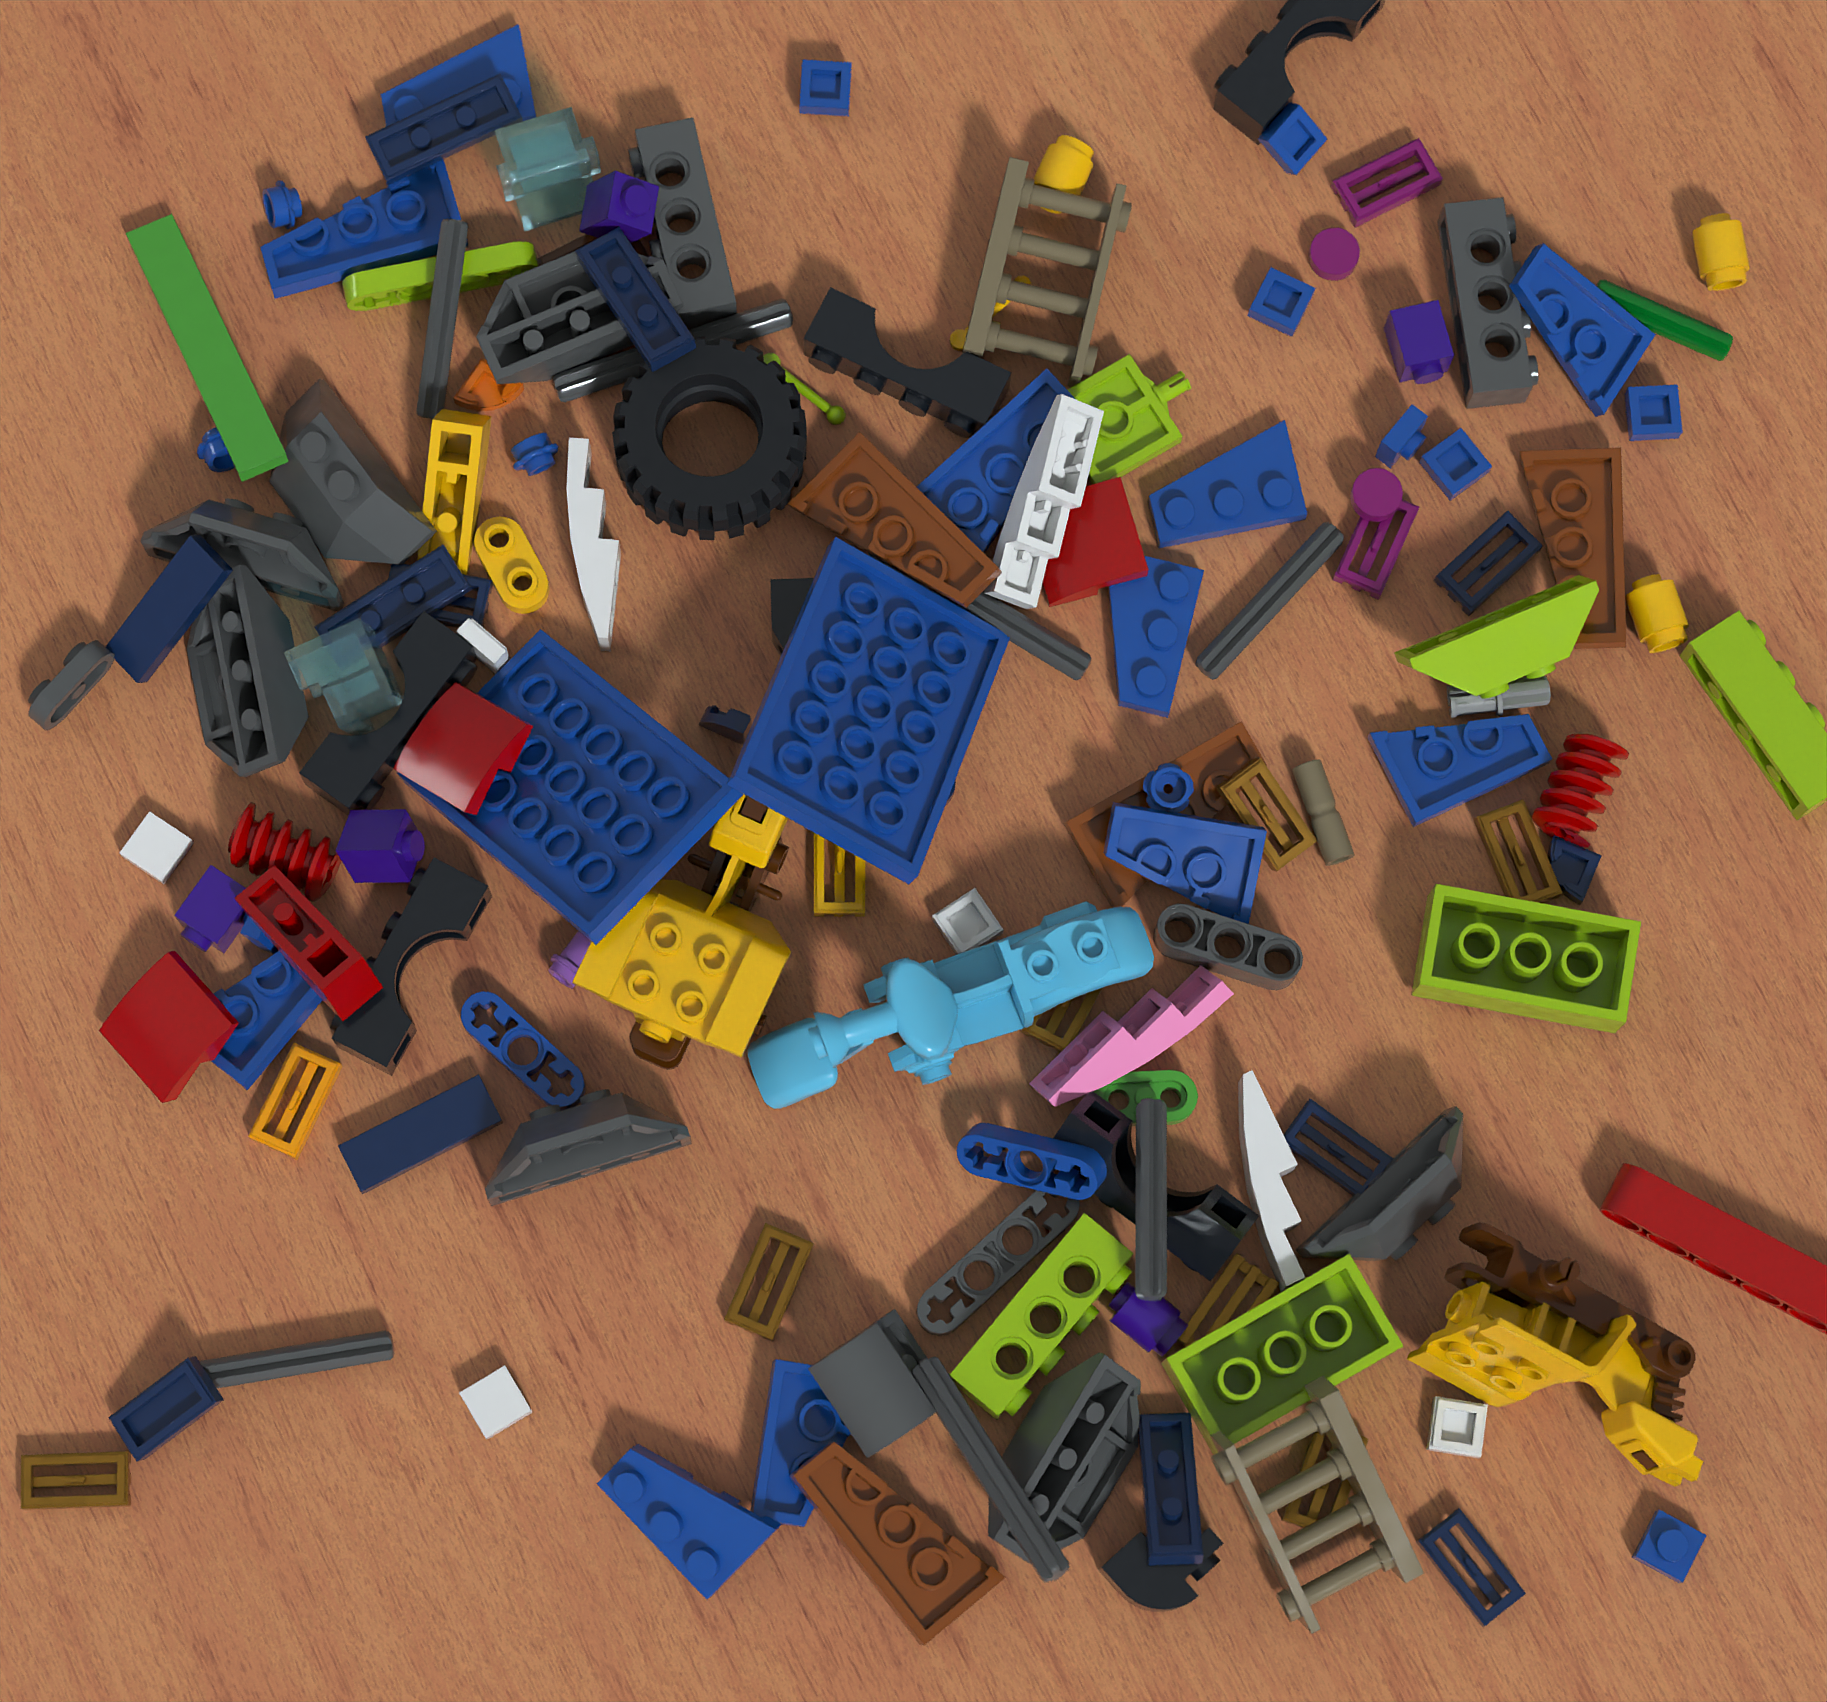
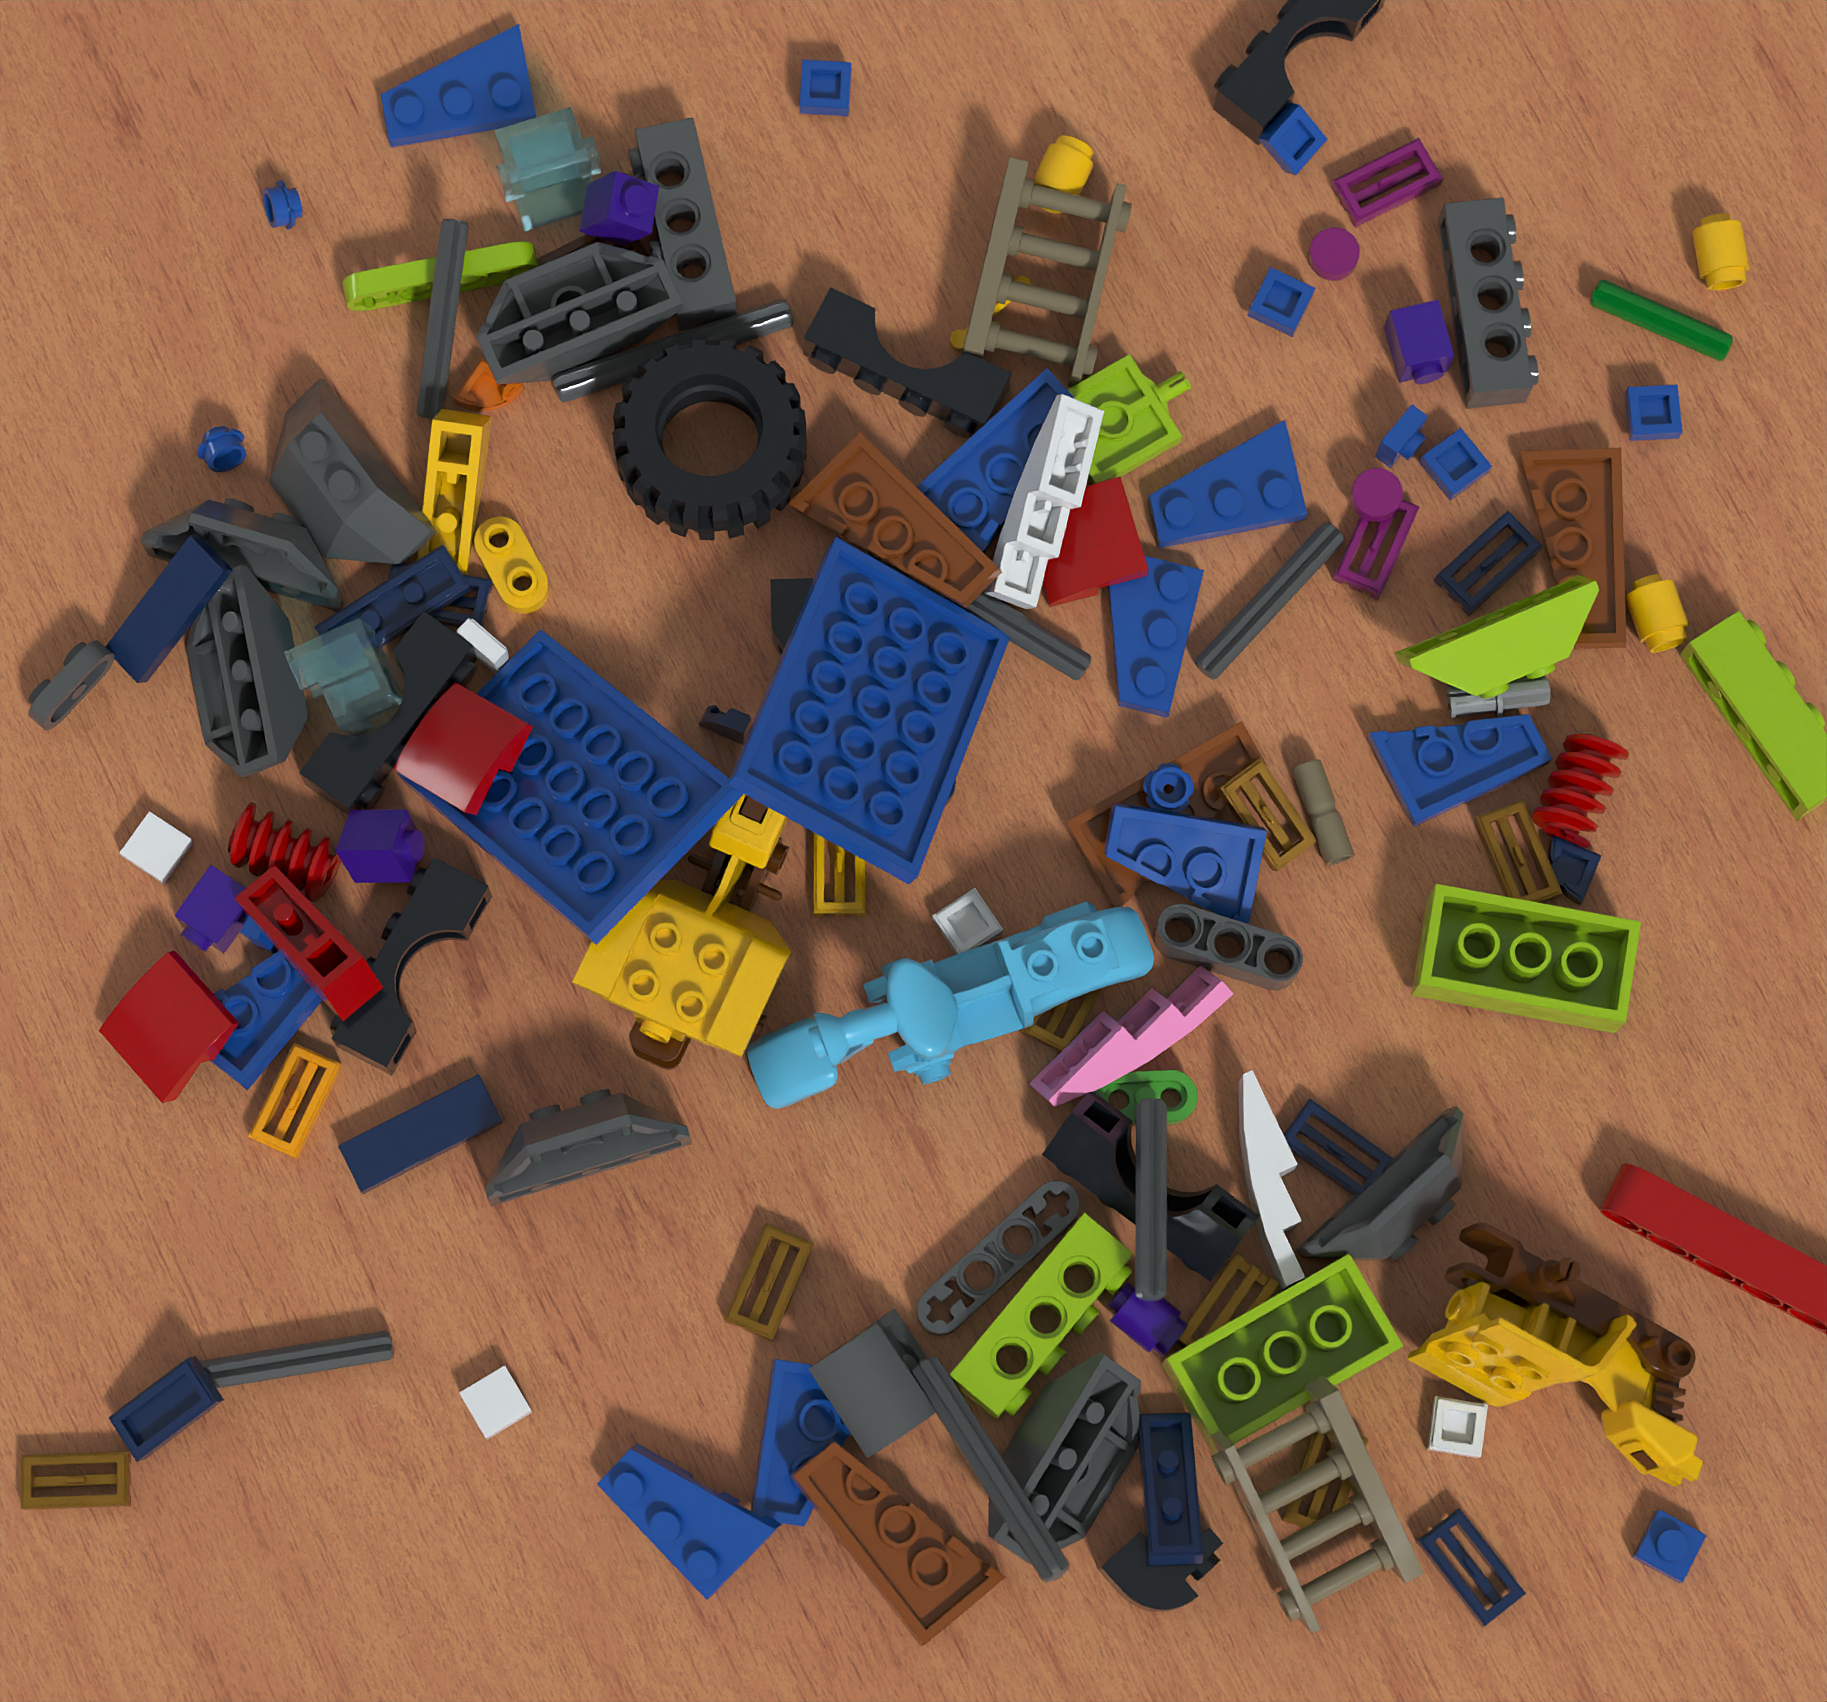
bright green tile [126,214,289,482] -> none
blue wing [260,159,469,299] -> none
dark blue tile [365,74,523,185] -> none
blue beam [461,991,586,1111] -> none
blue plate [511,432,559,476] -> none
medium lavender pin [548,930,591,989] -> none
white slope [566,437,621,652] -> none
dark blue tile [575,227,696,372] -> none
lime hinge [763,353,846,425] -> none
blue beam [957,1123,1107,1200] -> none
blue wing [1509,243,1656,417] -> none

